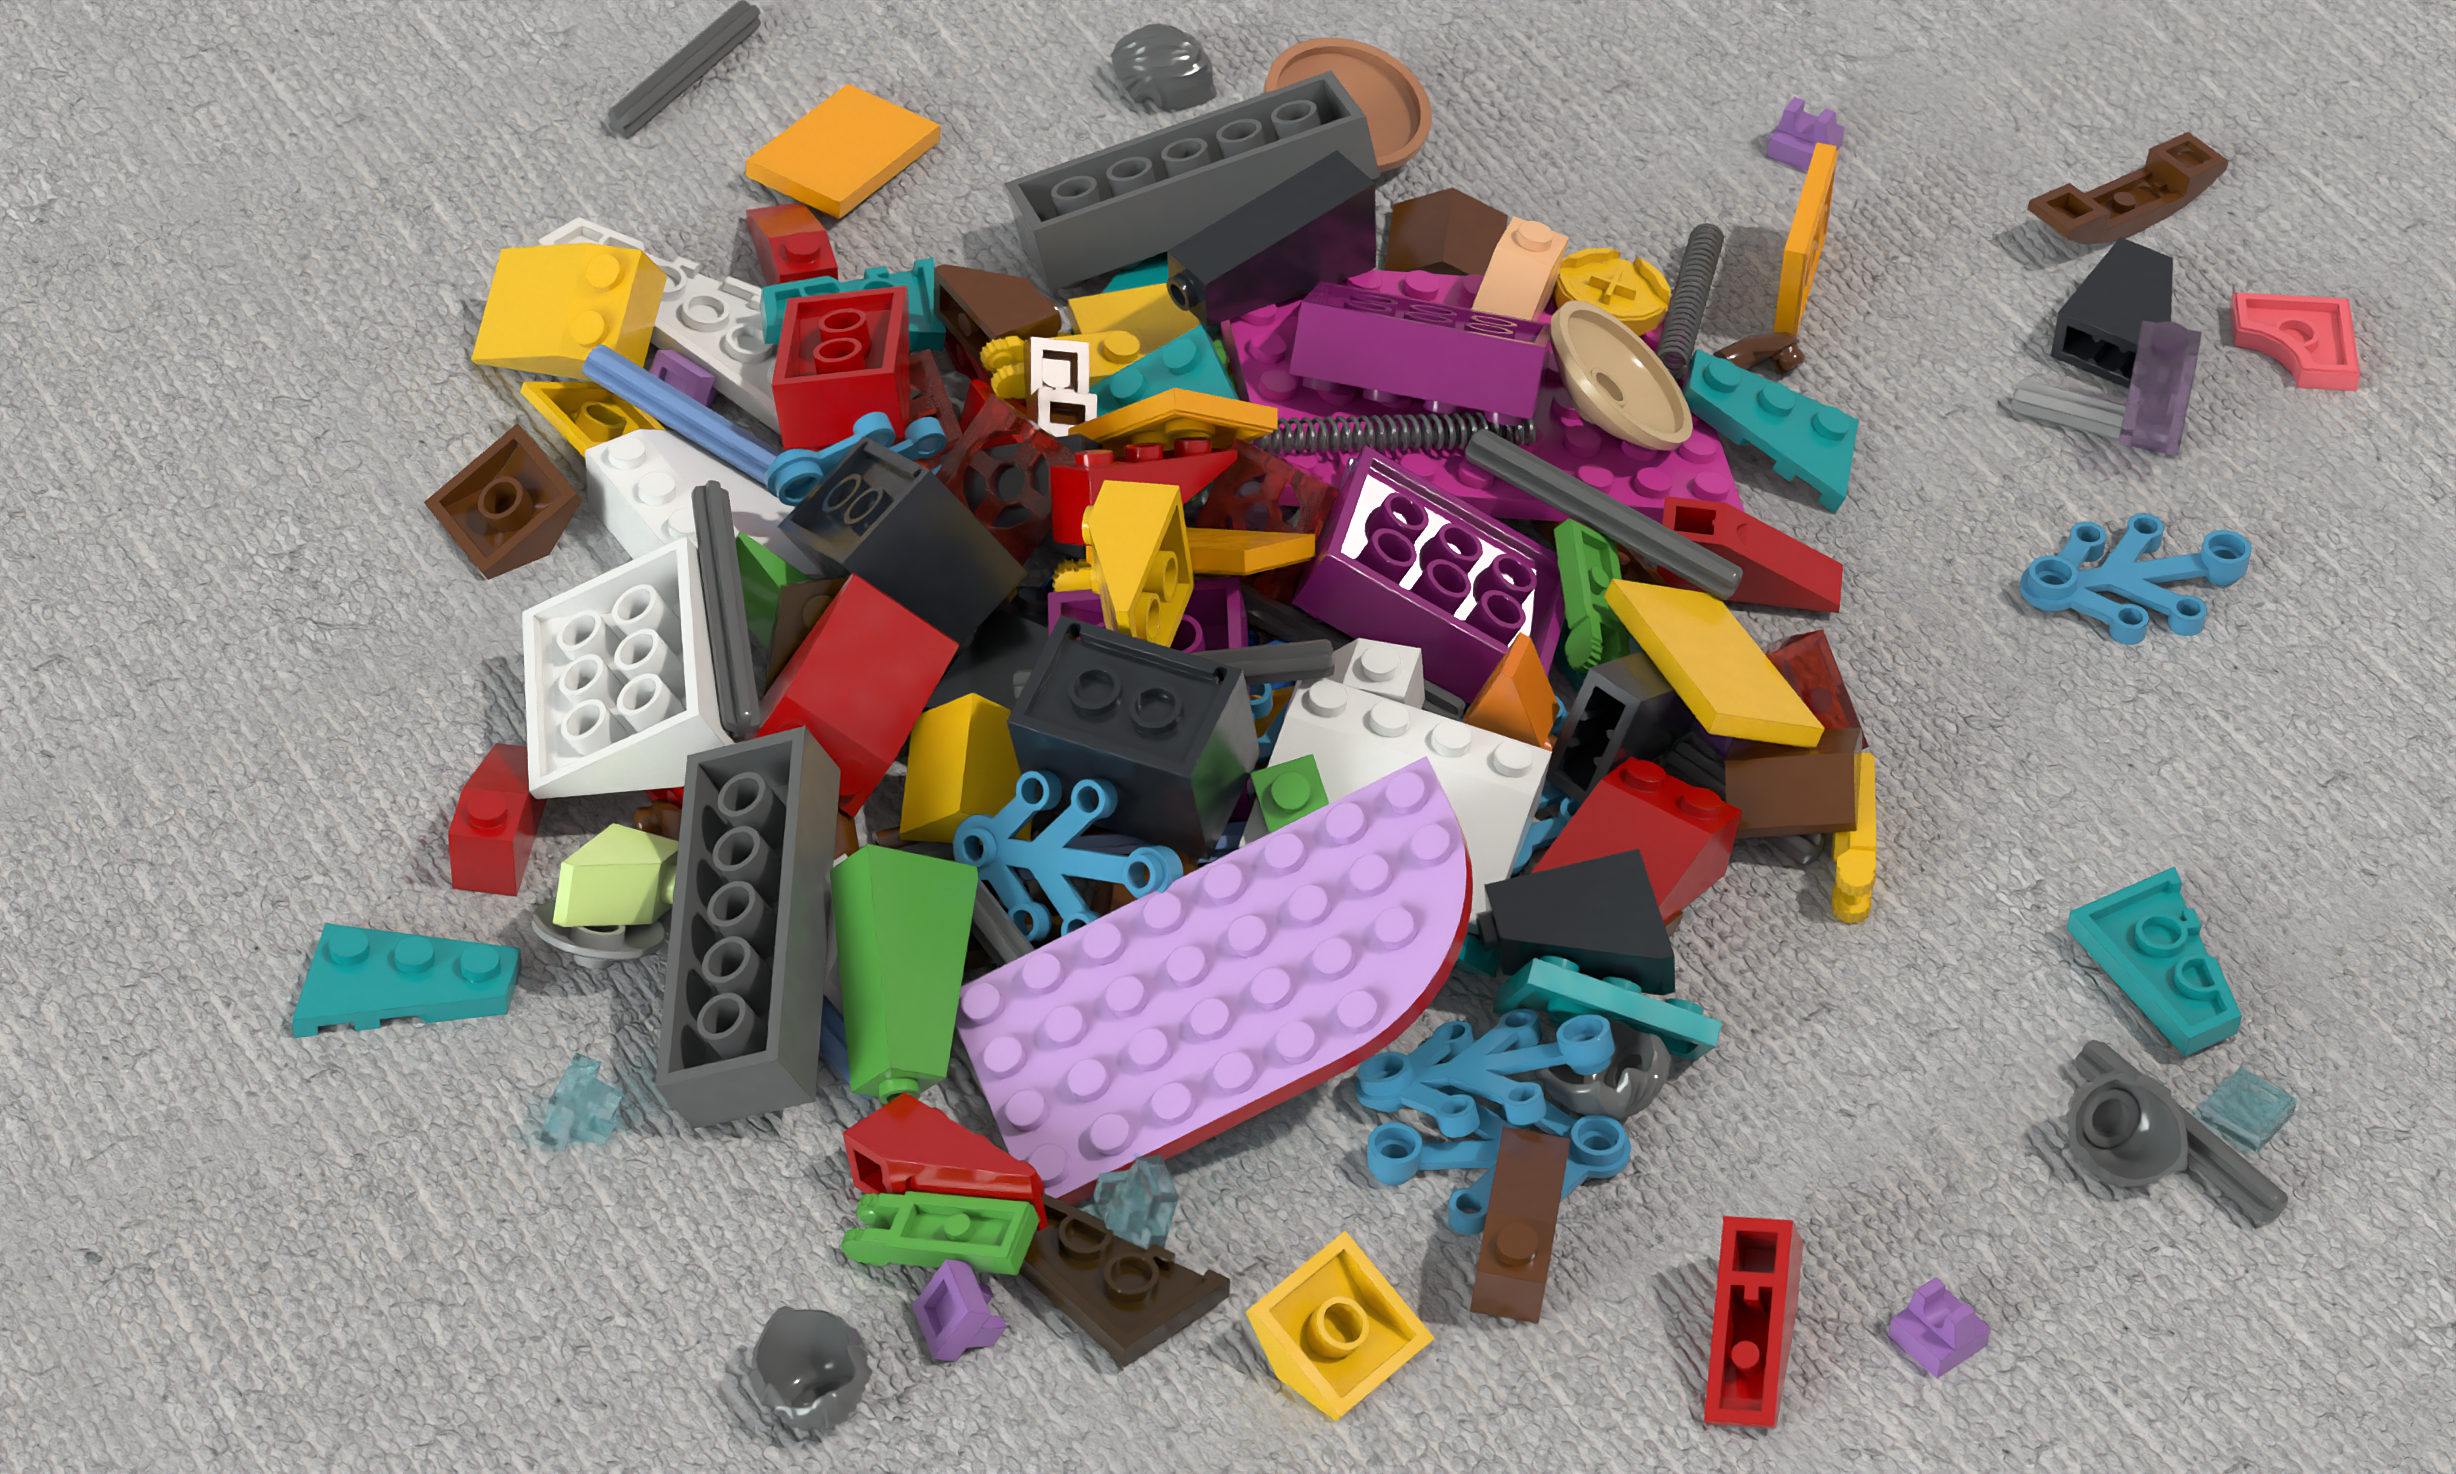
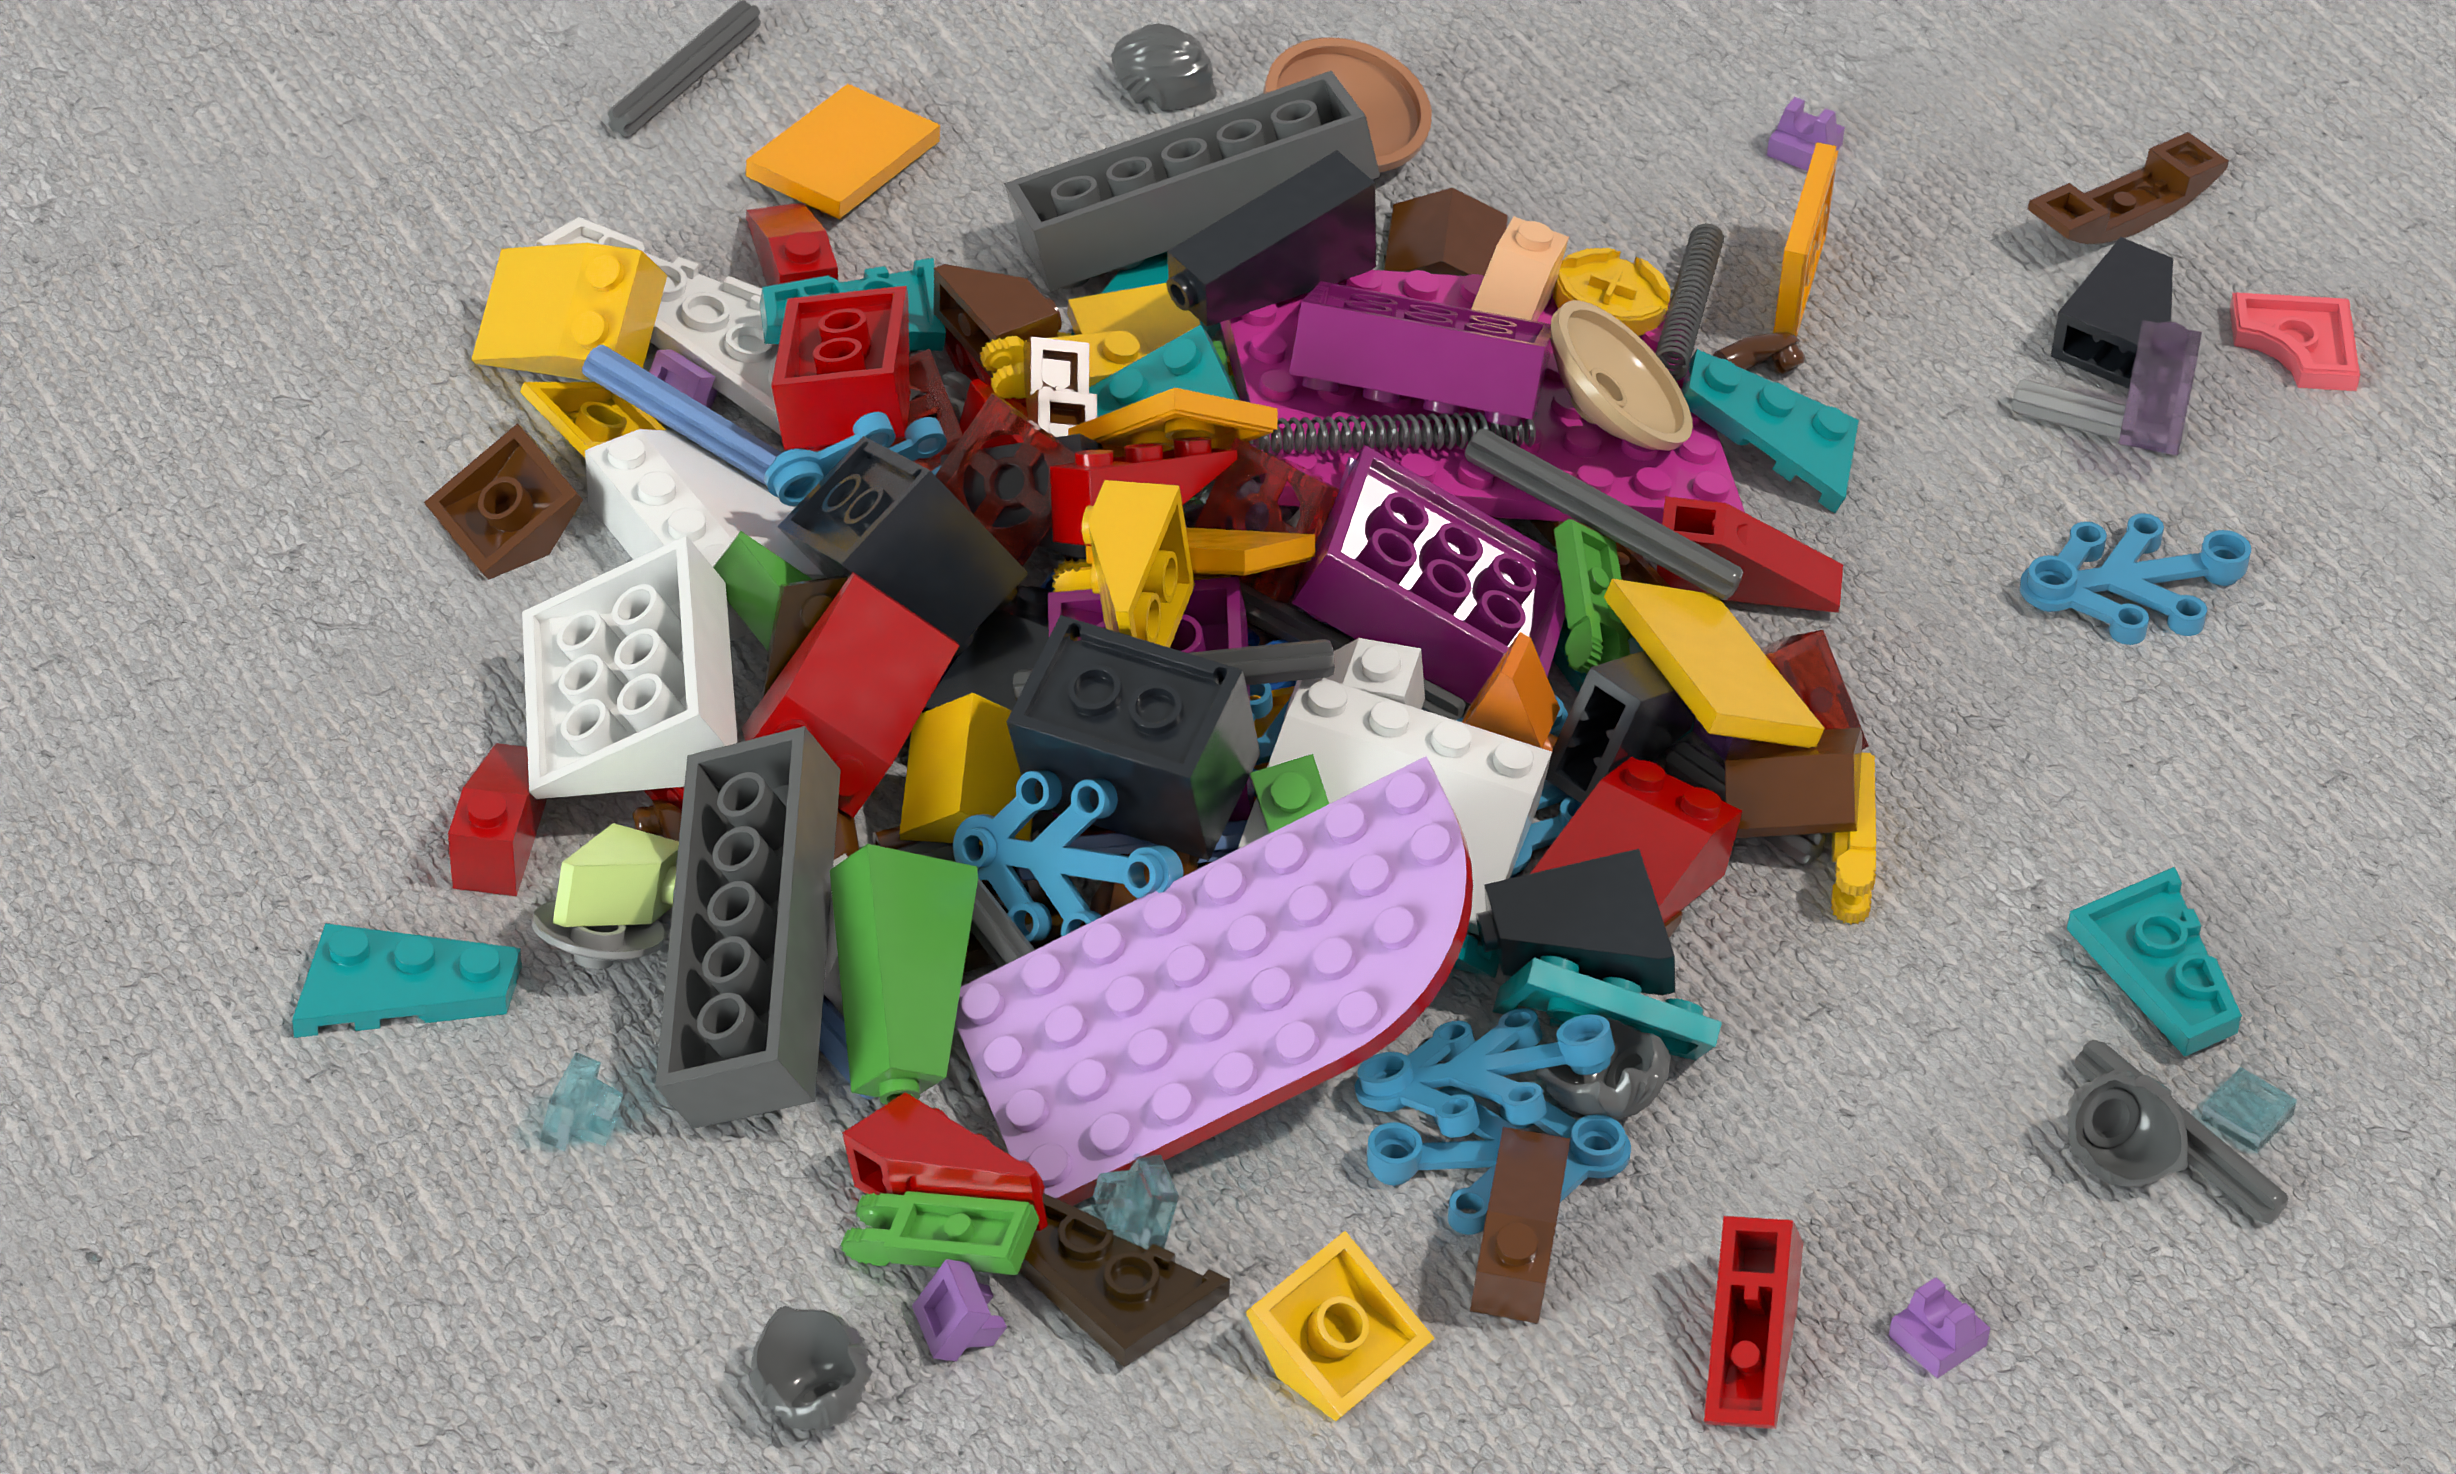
dark grey axle [691,480,761,738] -> none

